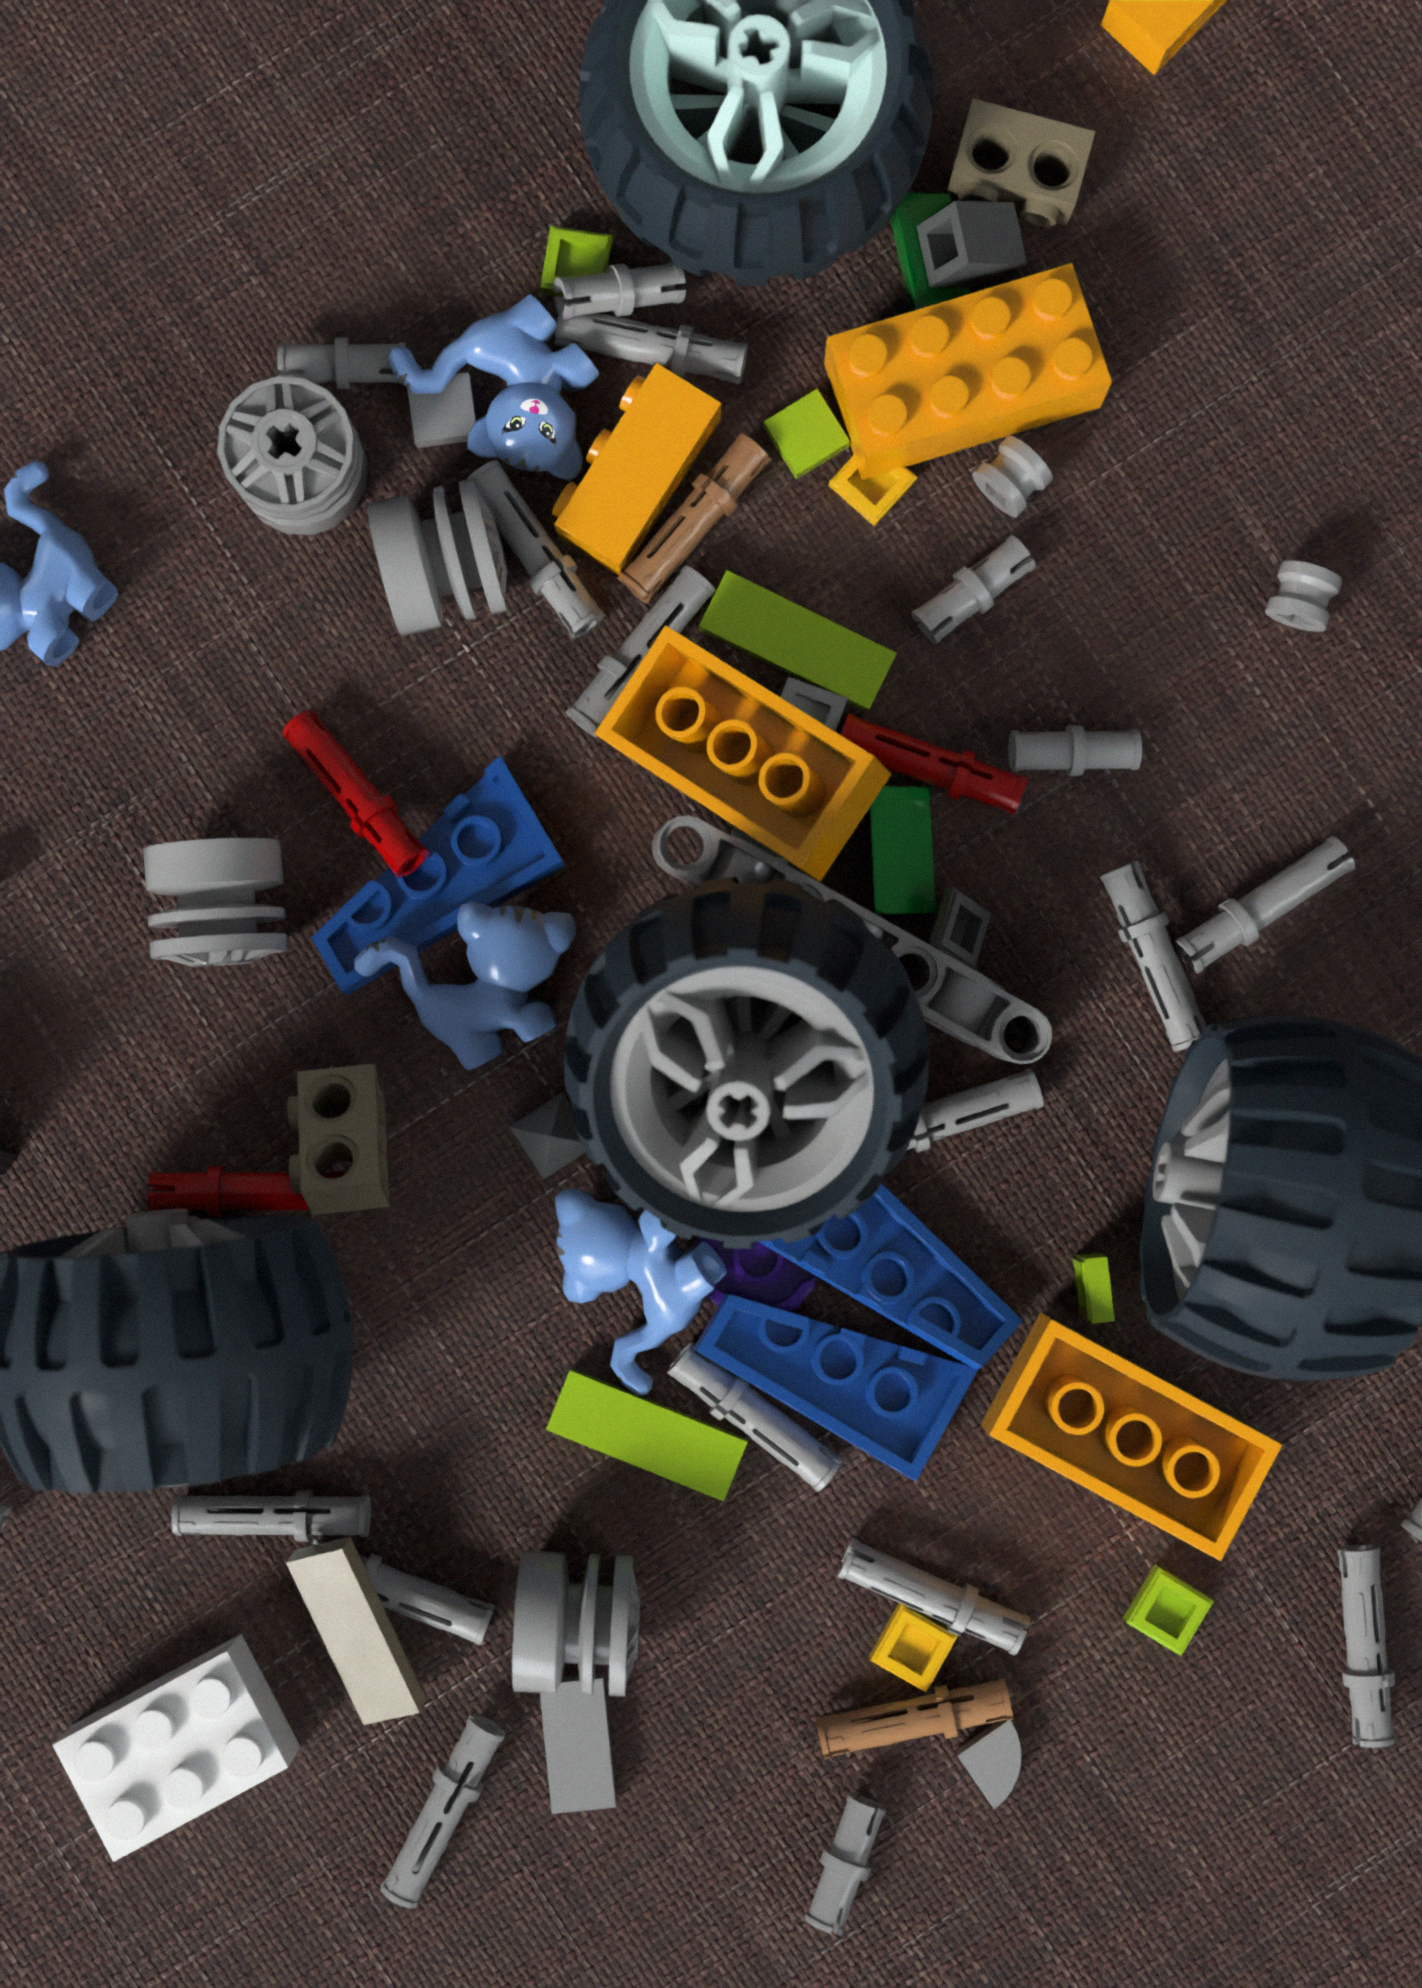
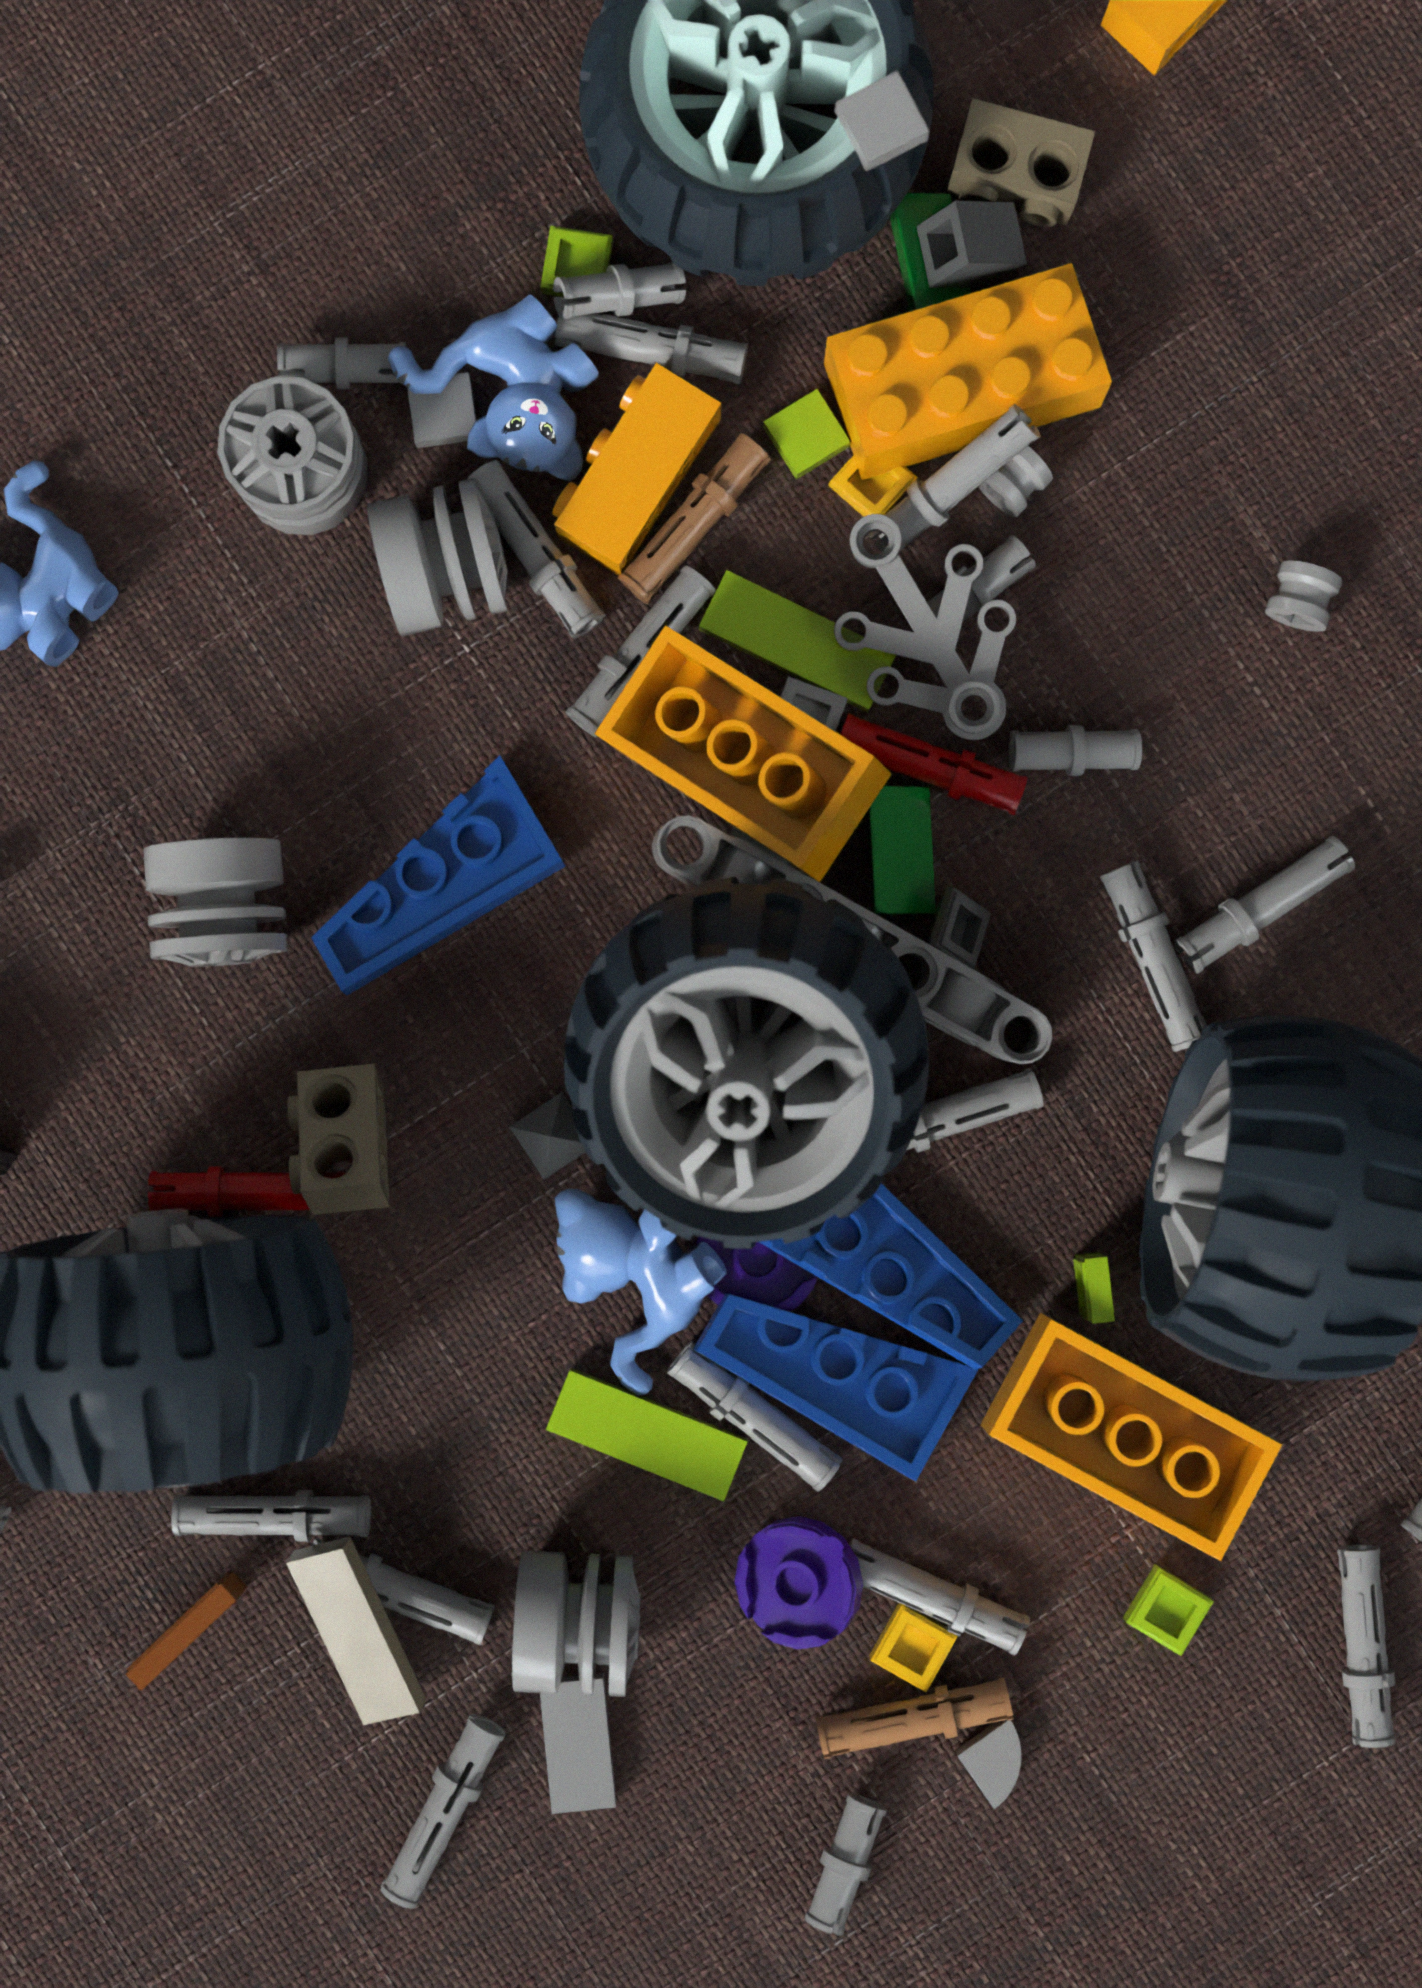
white brick [53,1634,301,1862] -> none
red pin [282,709,430,878] -> none
medium blue animal [354,902,576,1070] -> none
none -> dark orange tile [125,1572,248,1691]
none -> dark purple tile [735,1516,863,1649]
none -> light grey plant [834,514,1016,740]
none -> light grey tile [835,71,929,171]
none -> light grey pin [868,404,1040,553]

